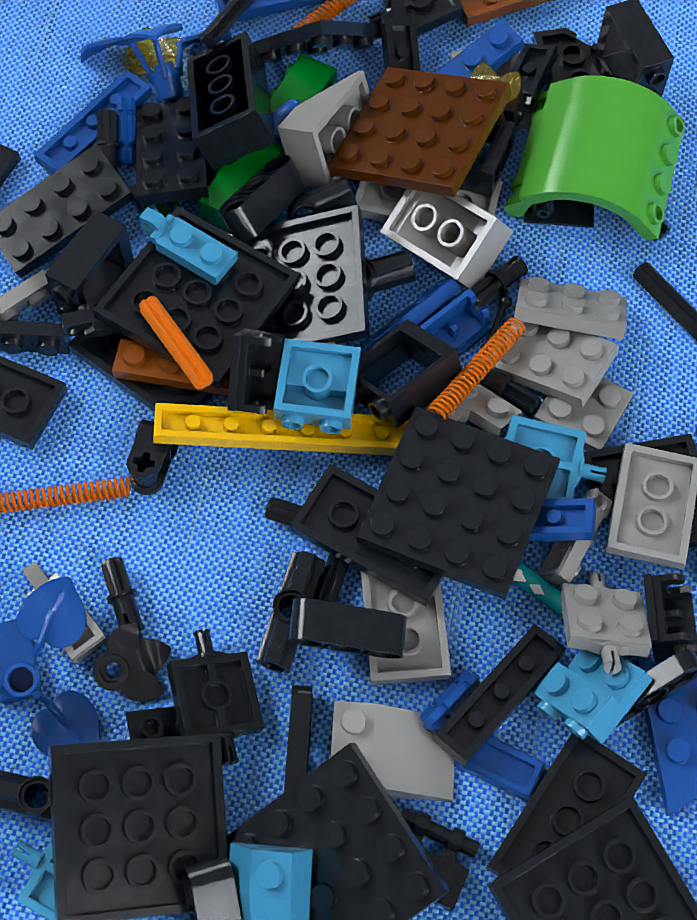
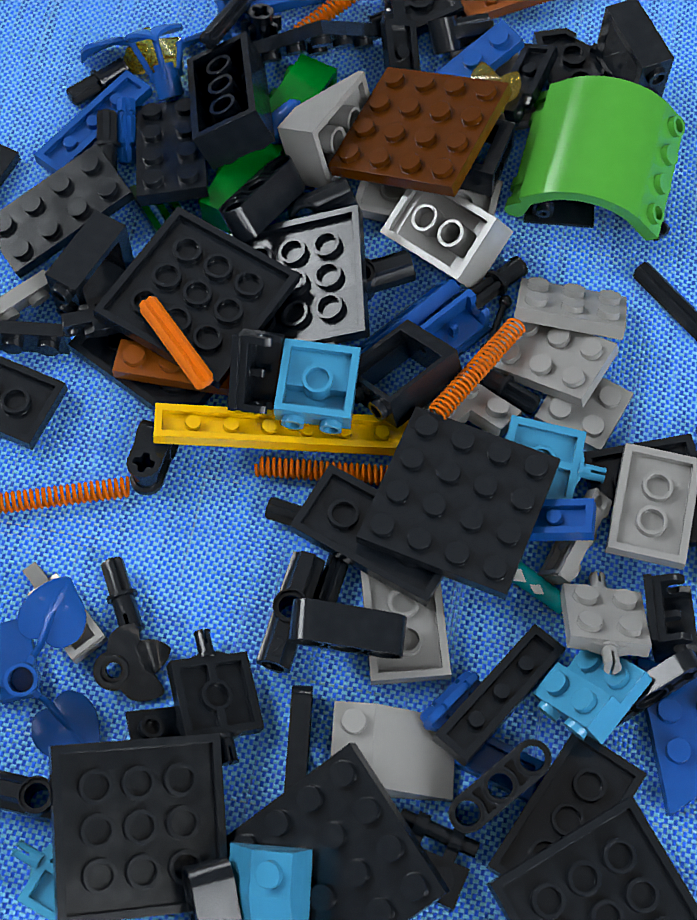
dark azure hinge [139,207,238,285] -> none
none -> black axle [66,58,130,106]
none -> black gear [241,3,282,42]
none -> orange piece [254,456,388,486]
none -> black piece [427,13,494,55]
none -> black beam [448,739,552,833]

